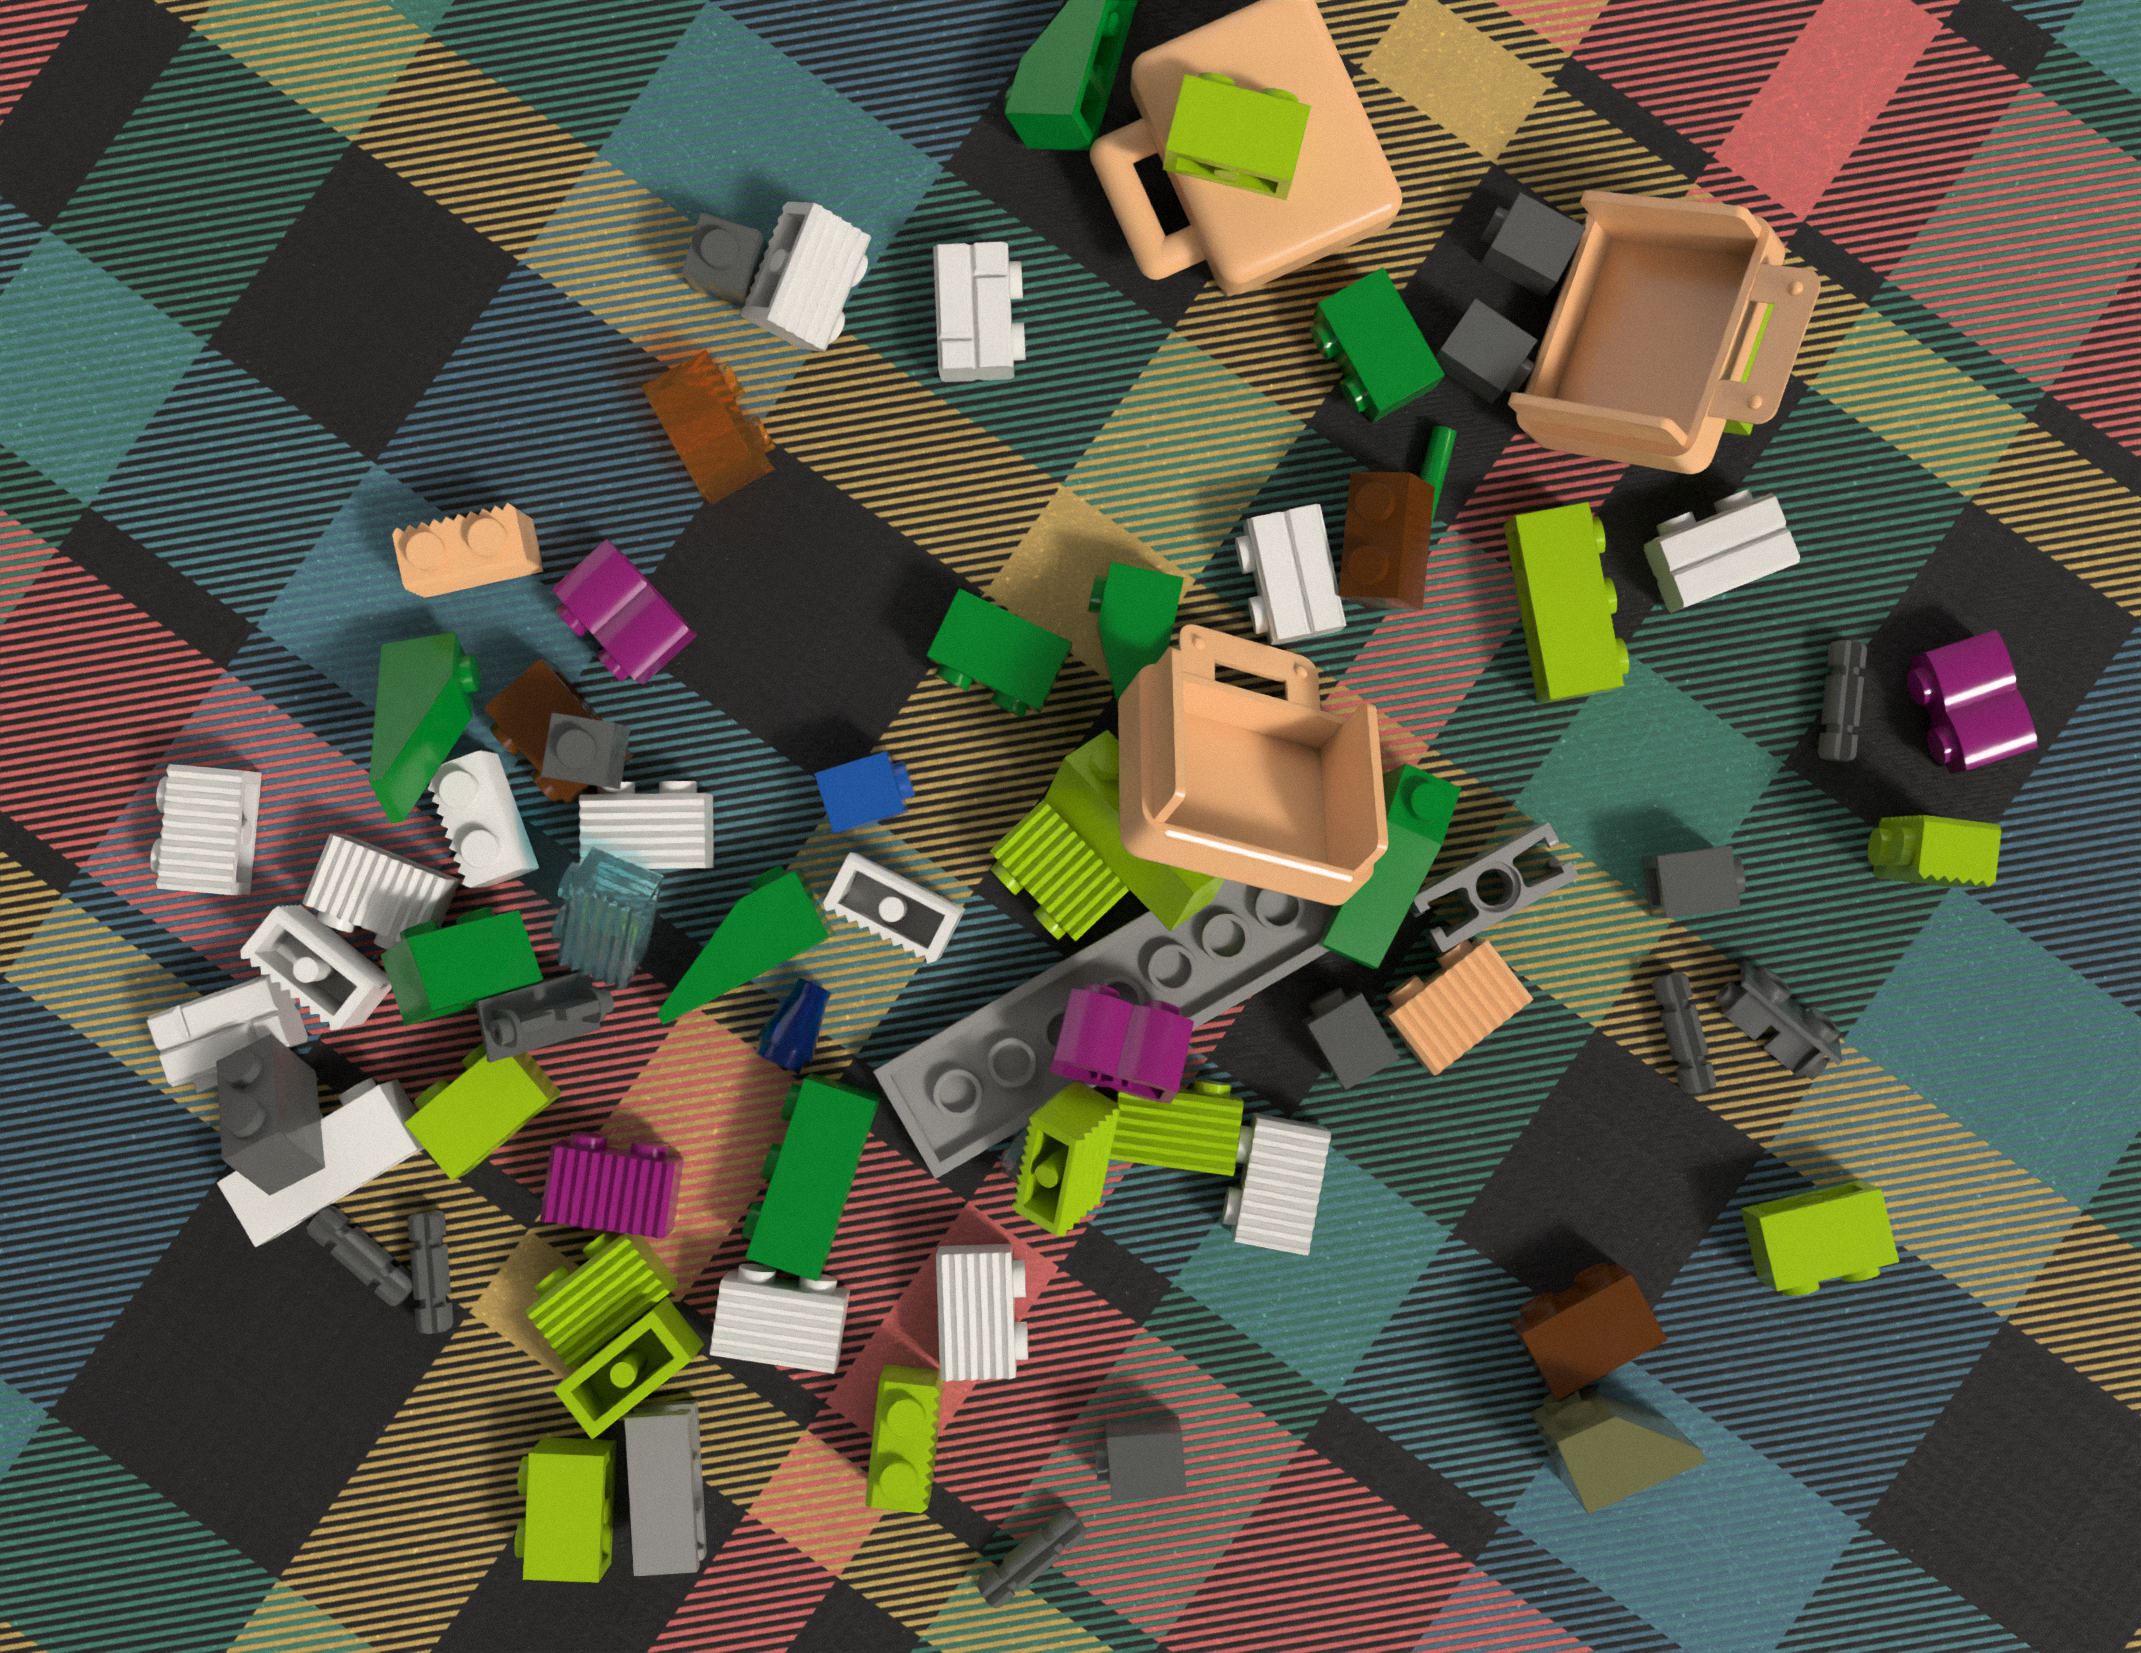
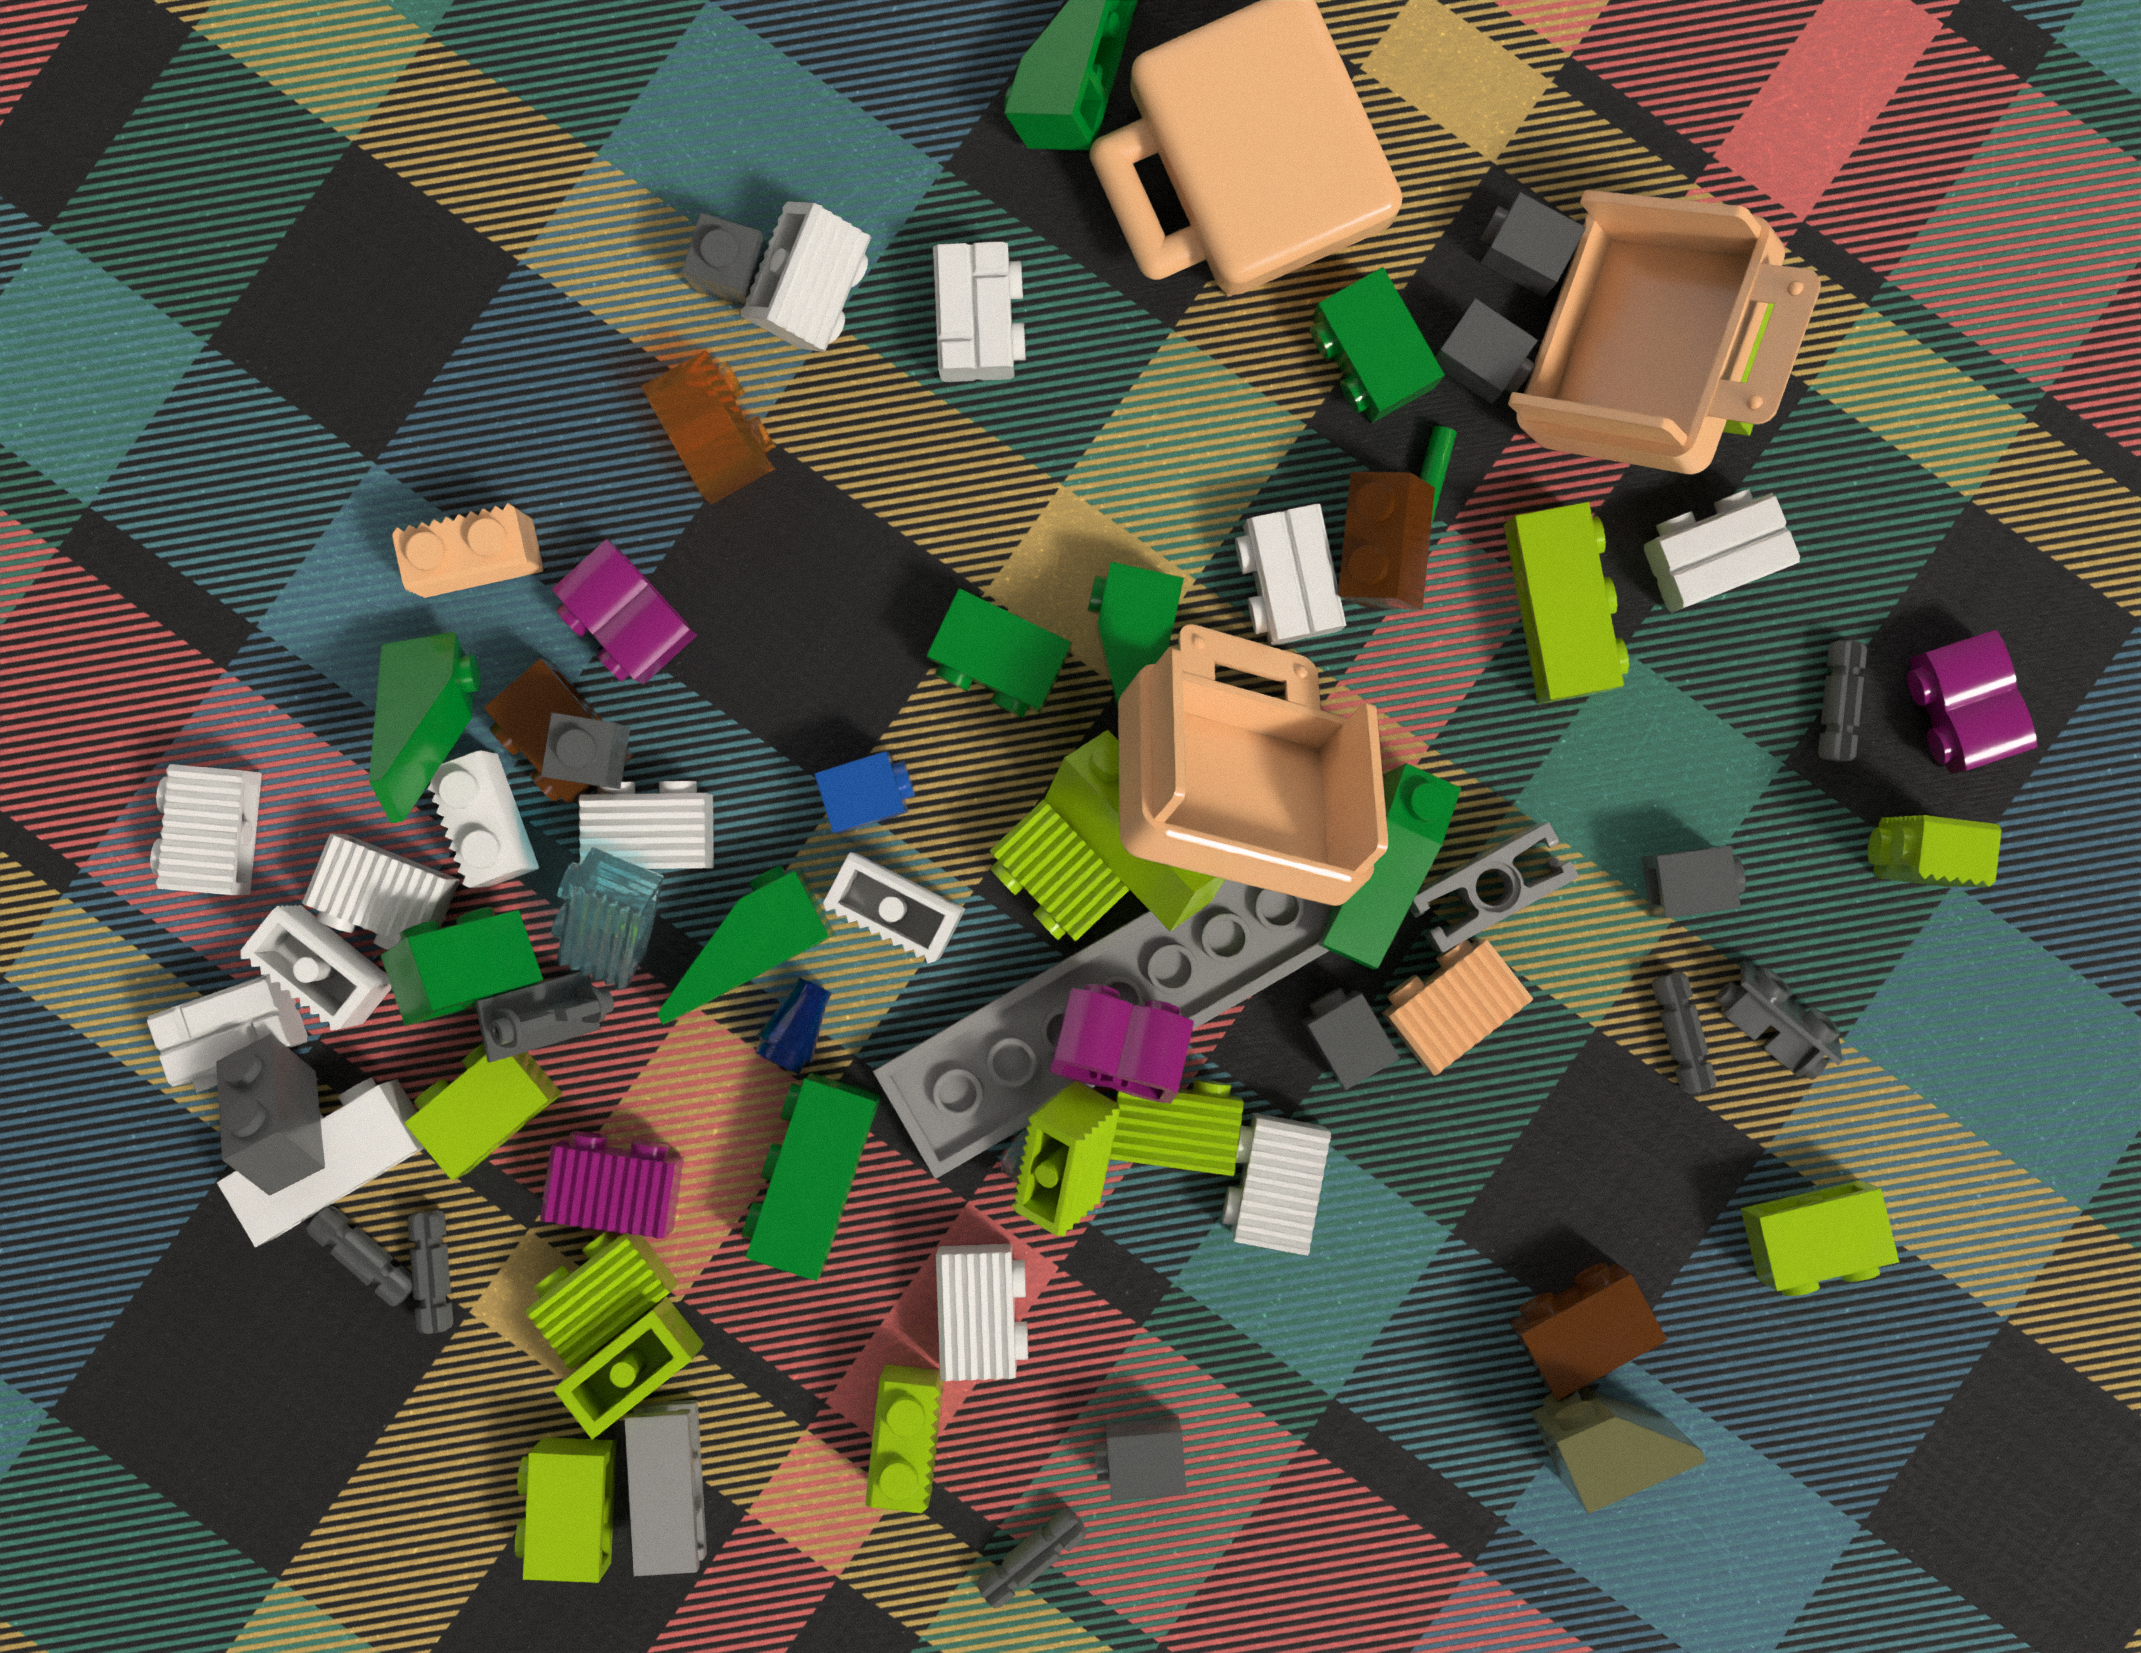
white brick [710,1264,850,1374] -> none
lime brick [1163,72,1311,200] -> none

